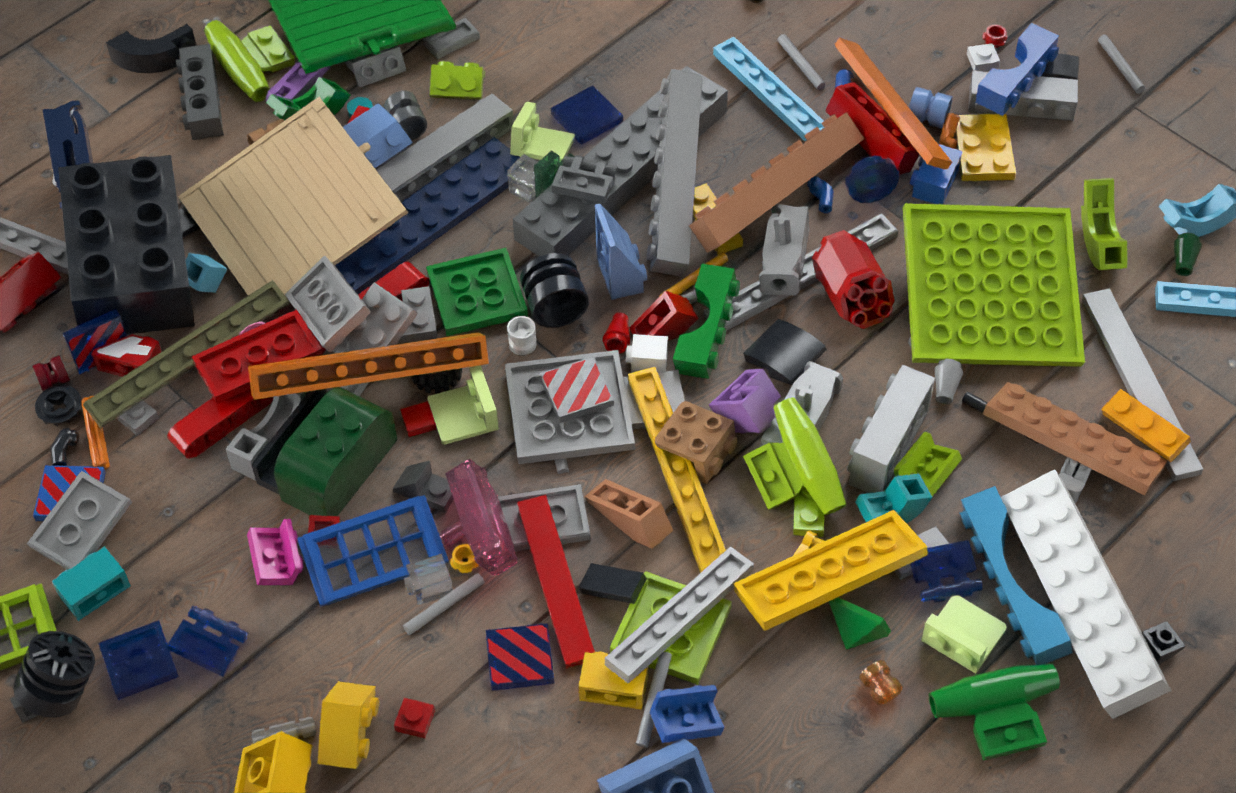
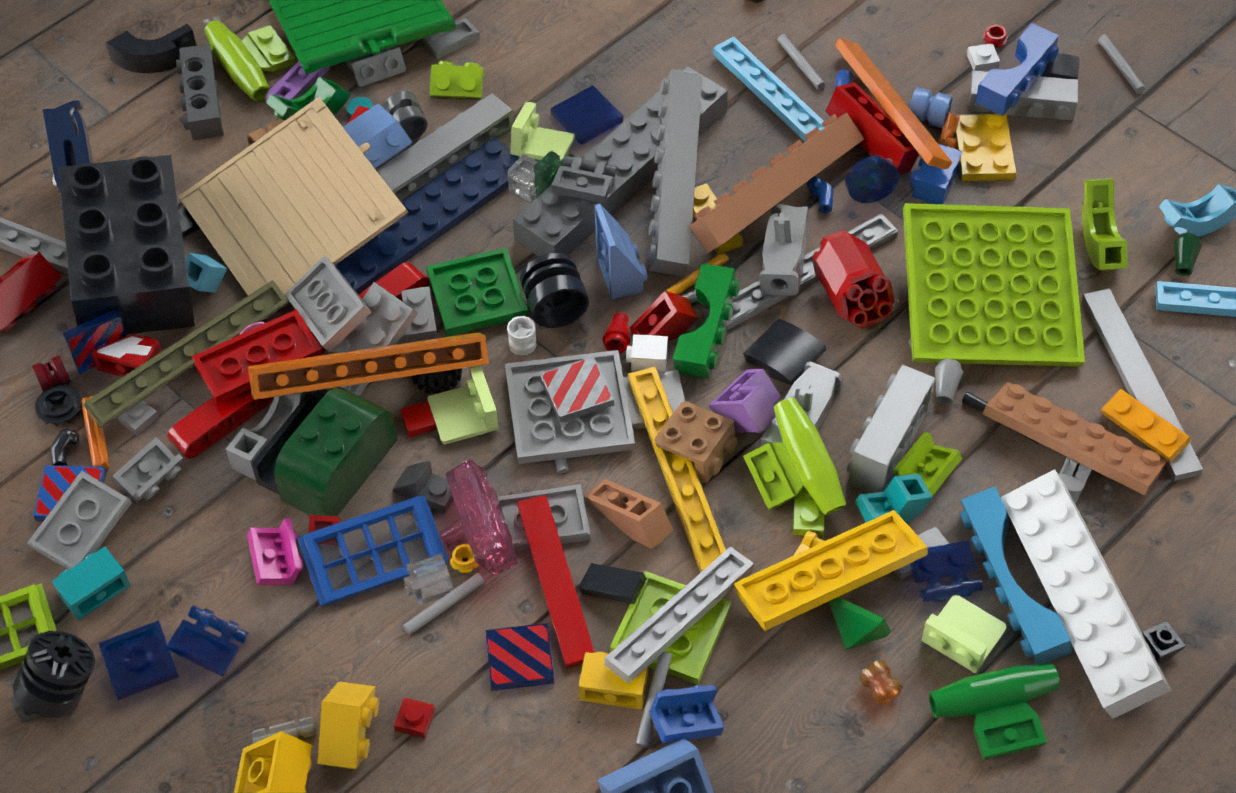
none -> light grey bracket [111,437,183,504]

